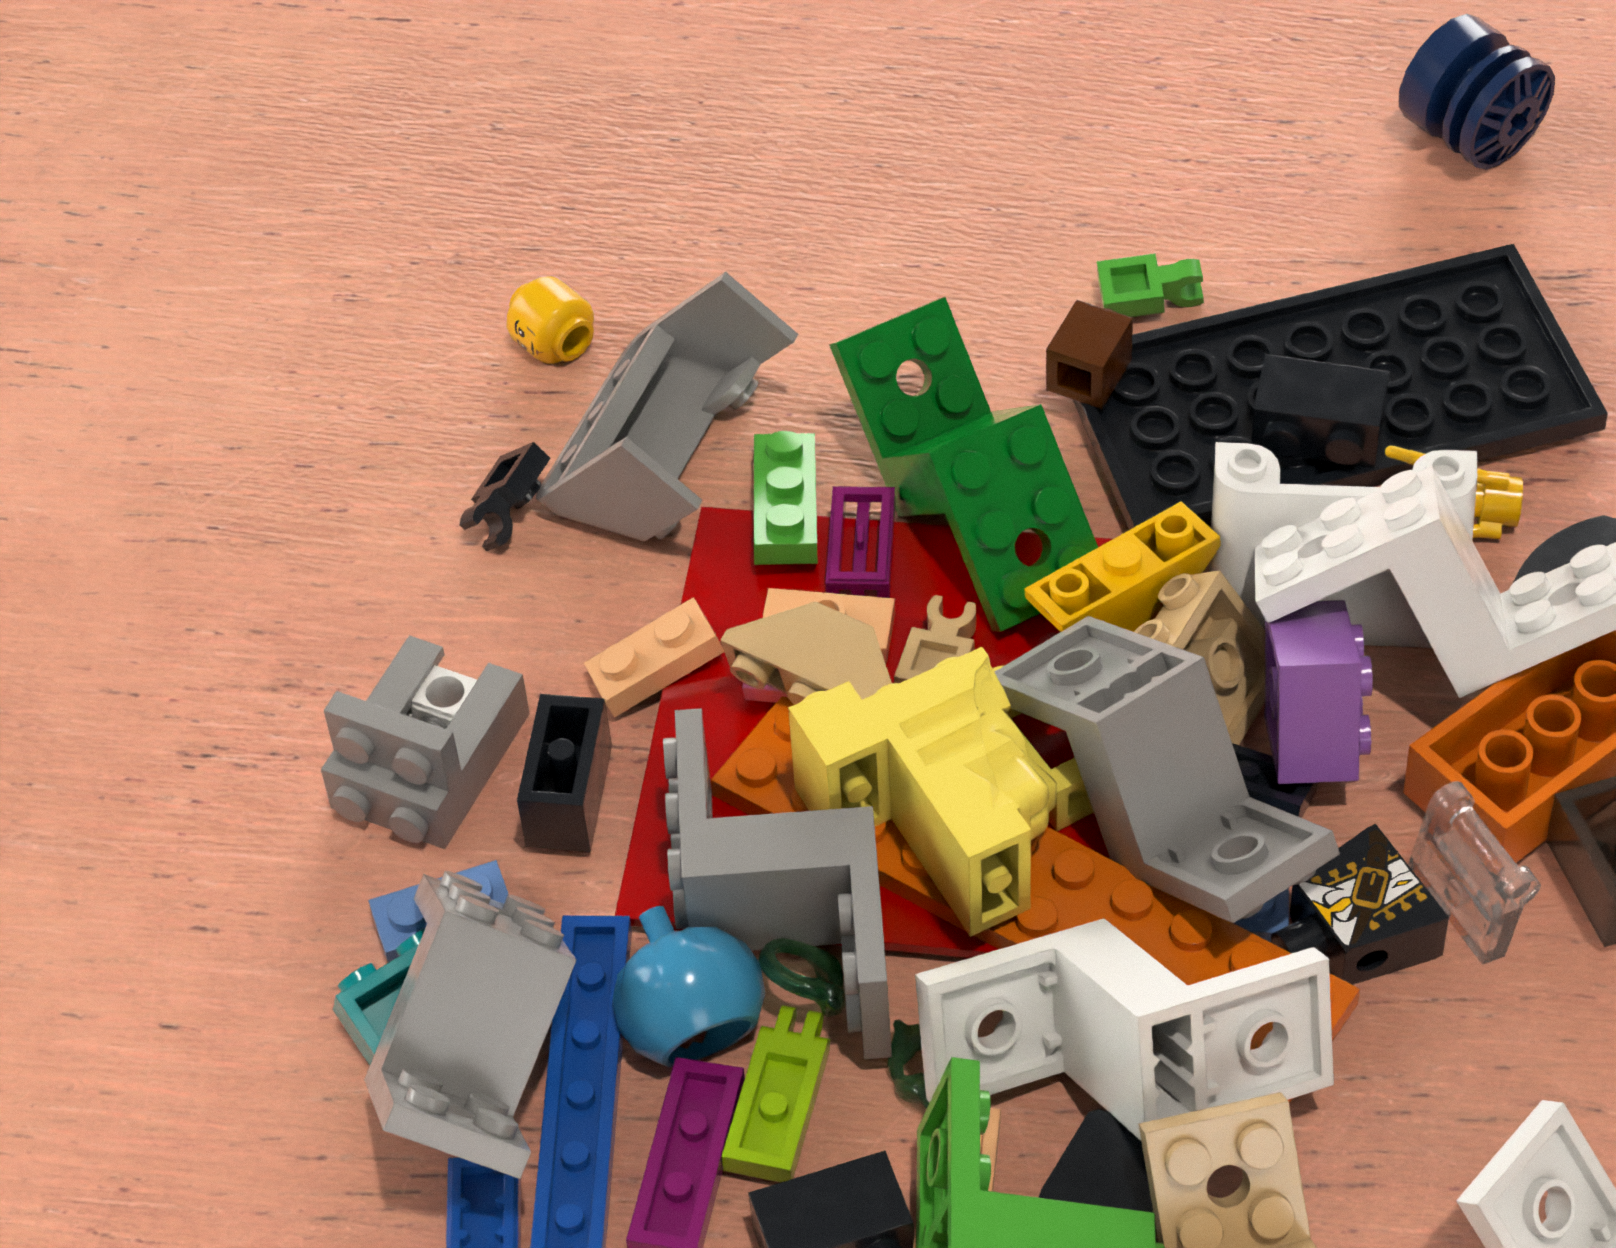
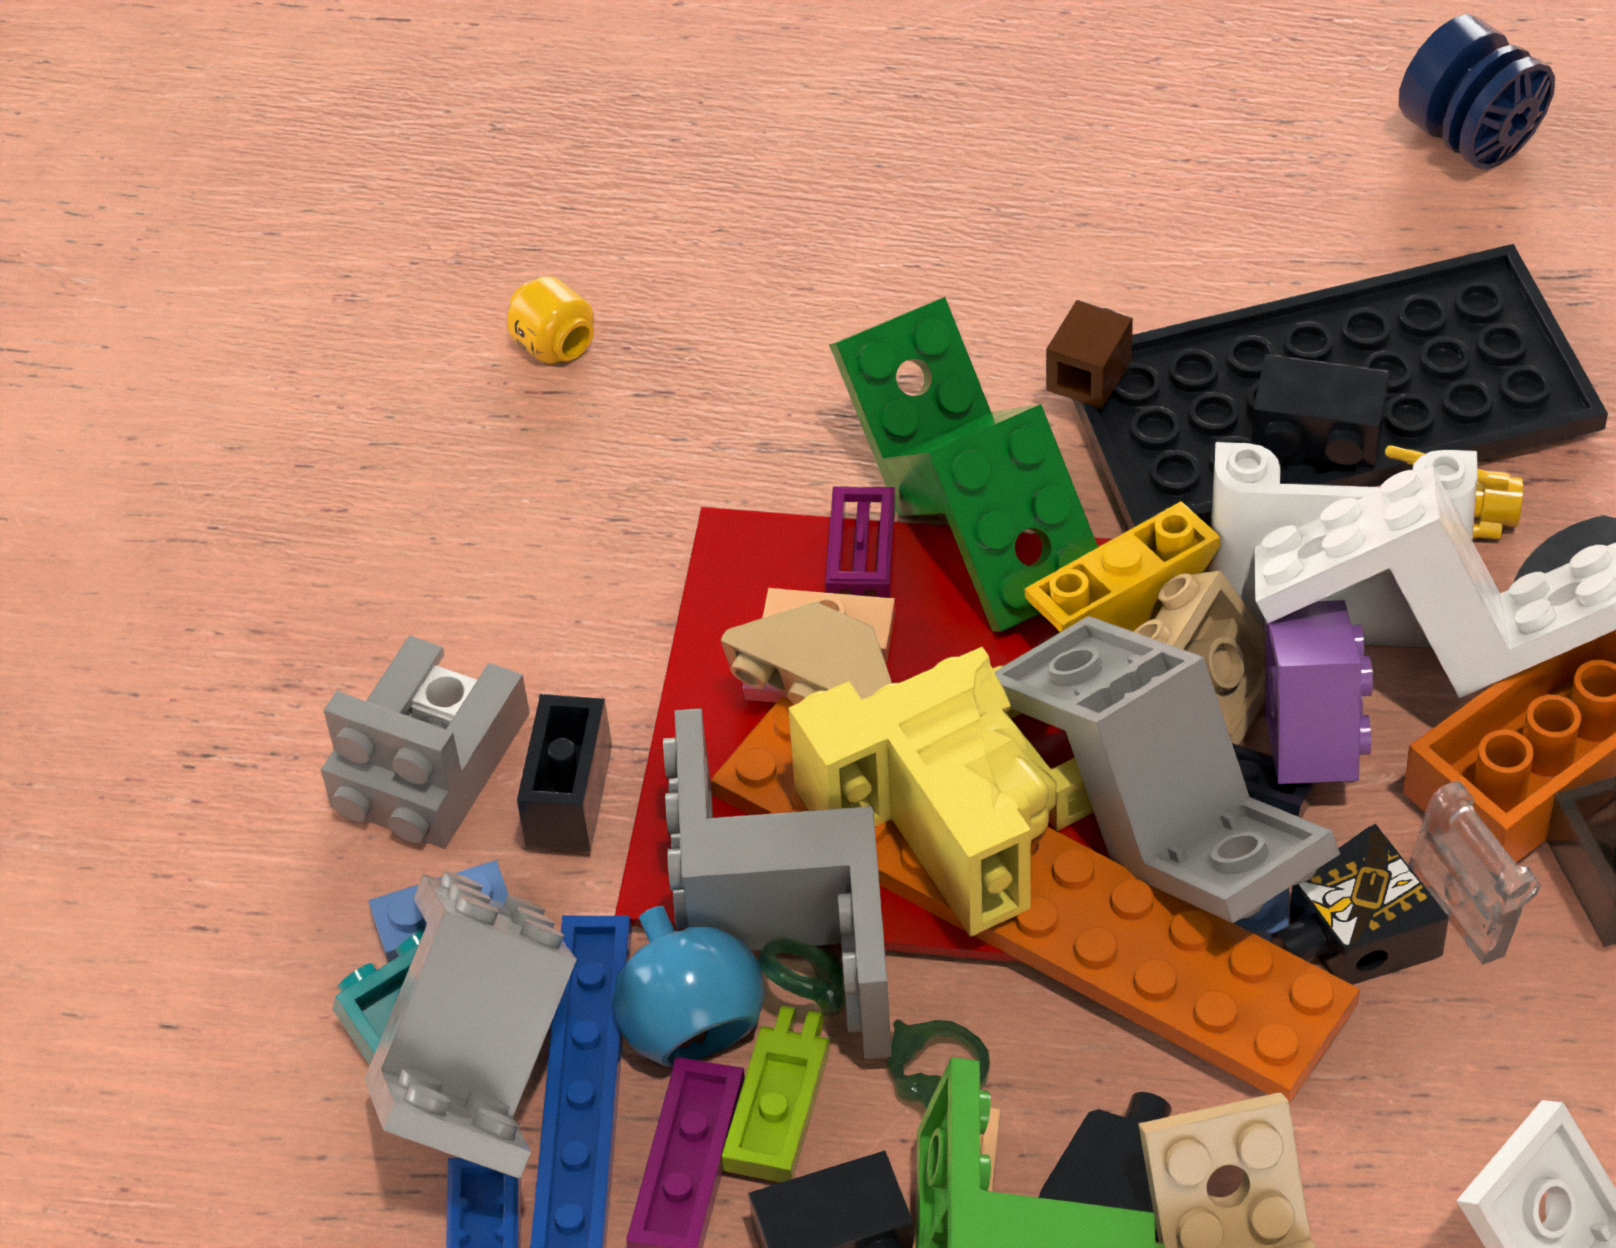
black plate [459,442,551,551] -> none
light grey windscreen [536,272,798,541] -> none
light nougat plate [584,597,724,717] -> none
bright green plate [754,431,818,565] -> none
tan plate [894,595,976,683] -> none
white bracket [915,918,1334,1140] -> none
bright green plate [1097,253,1204,317] -> none

